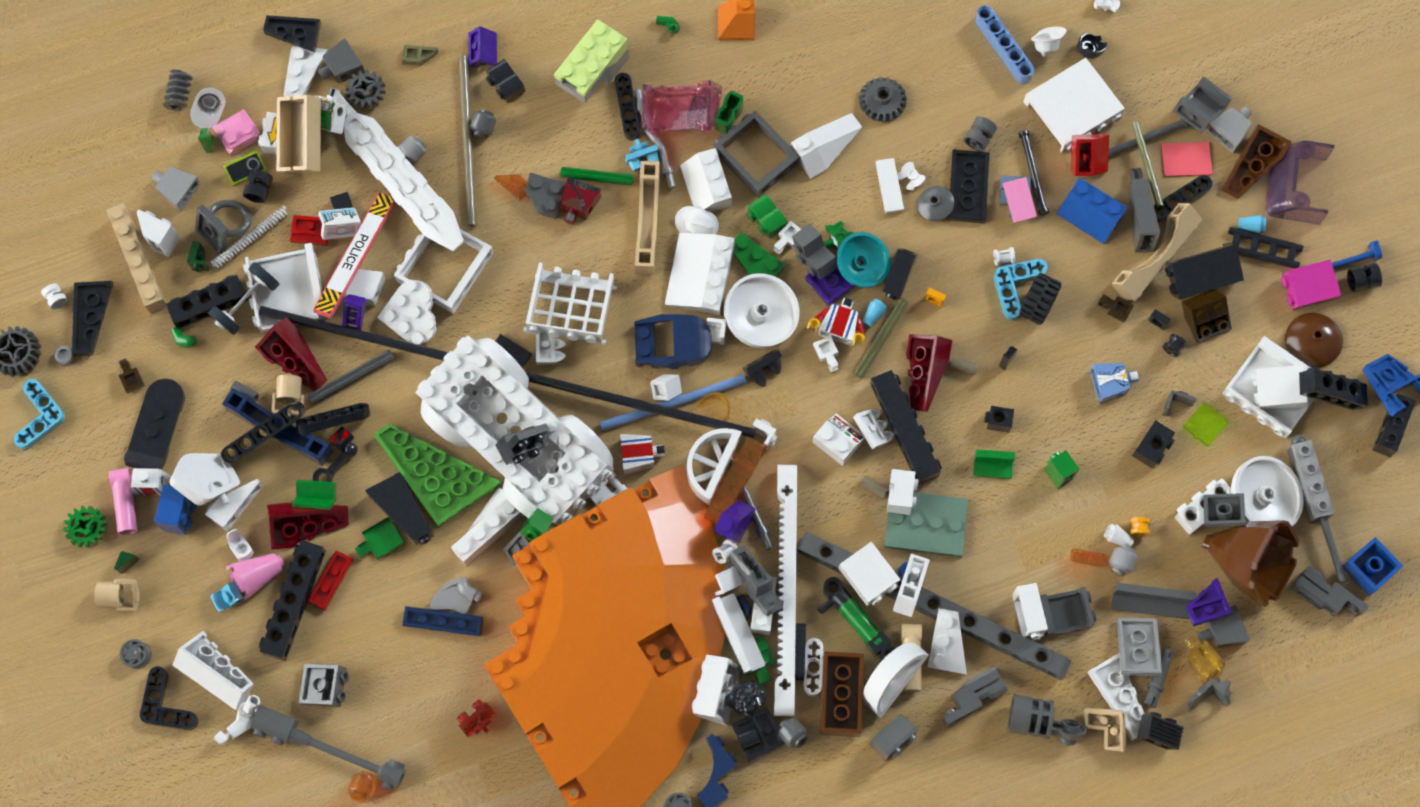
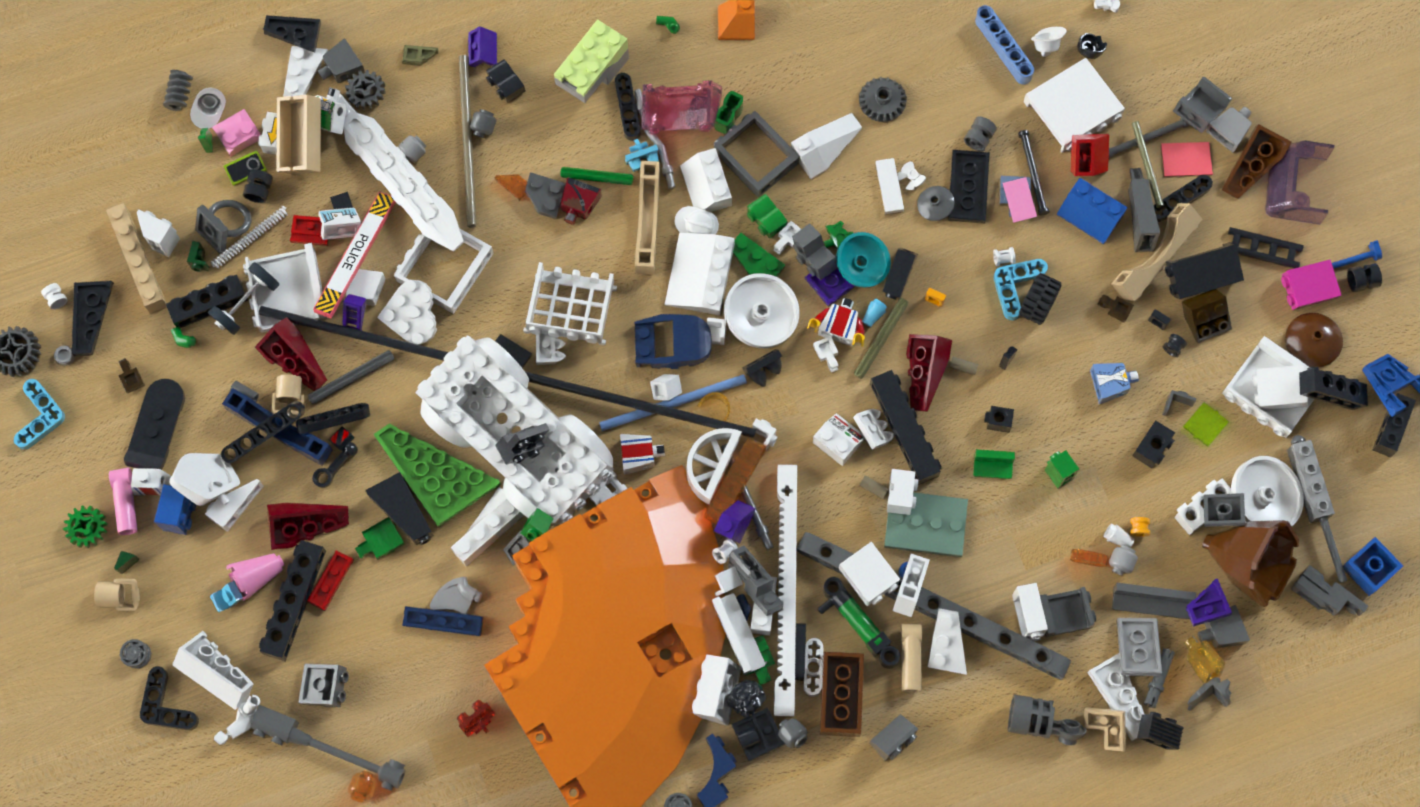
light grey torso [152,167,201,212] -> none
white hair [226,529,254,561] -> none
green panel [292,479,336,510] -> none
white window [863,642,929,718] -> none
dark grey plate [942,666,1008,727] -> none
medium azure cone [1238,215,1266,233] -> none

